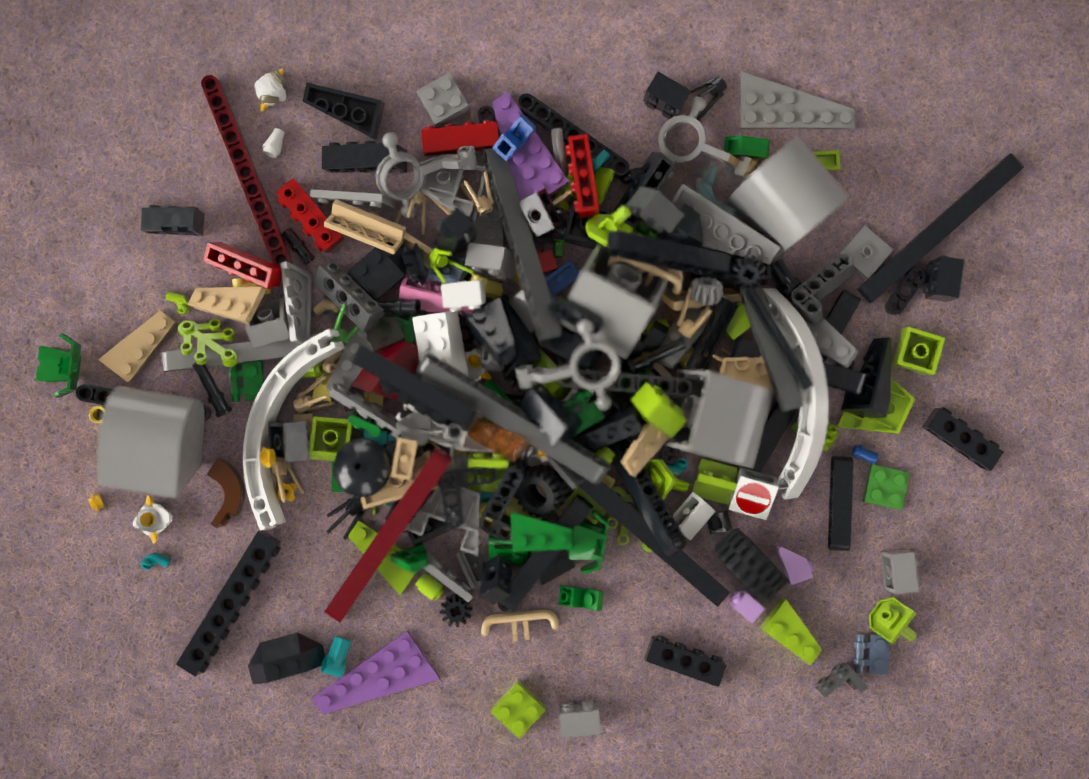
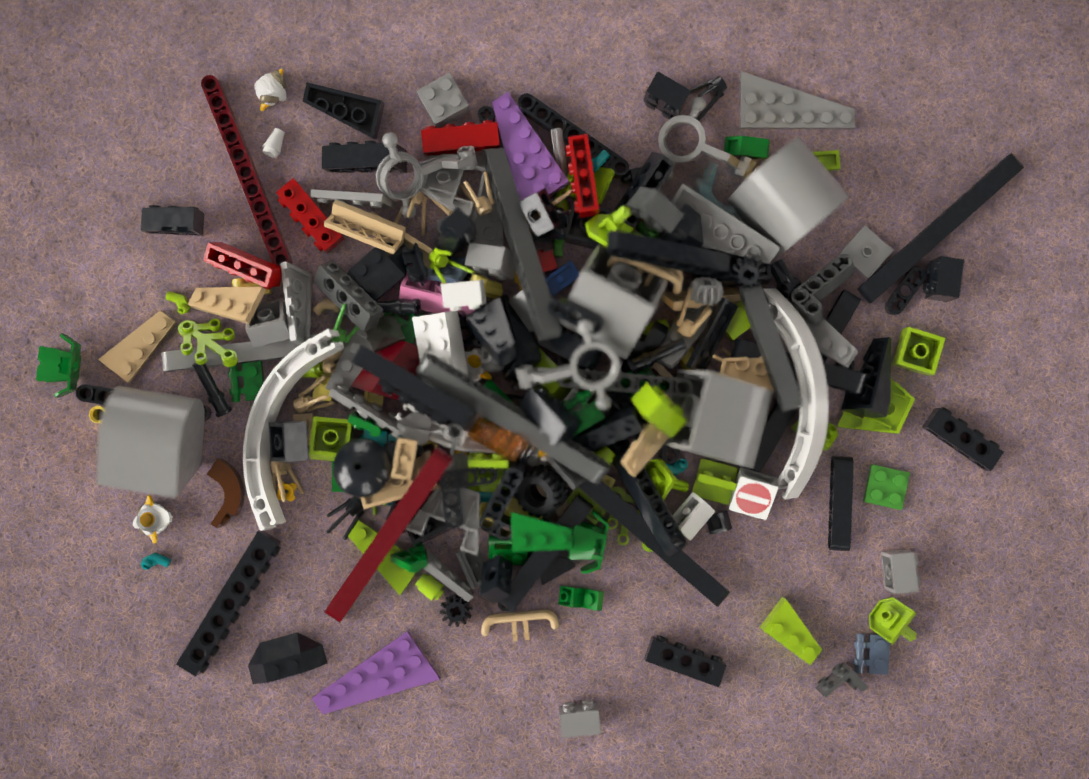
yellow plate [88,493,104,512] -> none
yellow plate [260,447,276,468] -> none
black pin [282,228,315,265] -> none
teal piece [321,636,352,678] -> none
lime brick [491,679,546,739] -> none
blue brick [492,114,537,161] -> none
black tyre [714,528,787,602] -> none
lavender brick [729,589,765,623] -> none
black axle [744,287,813,390] -> none
lavender slope [775,546,814,585] -> none
blue pin [852,444,878,464] -> none

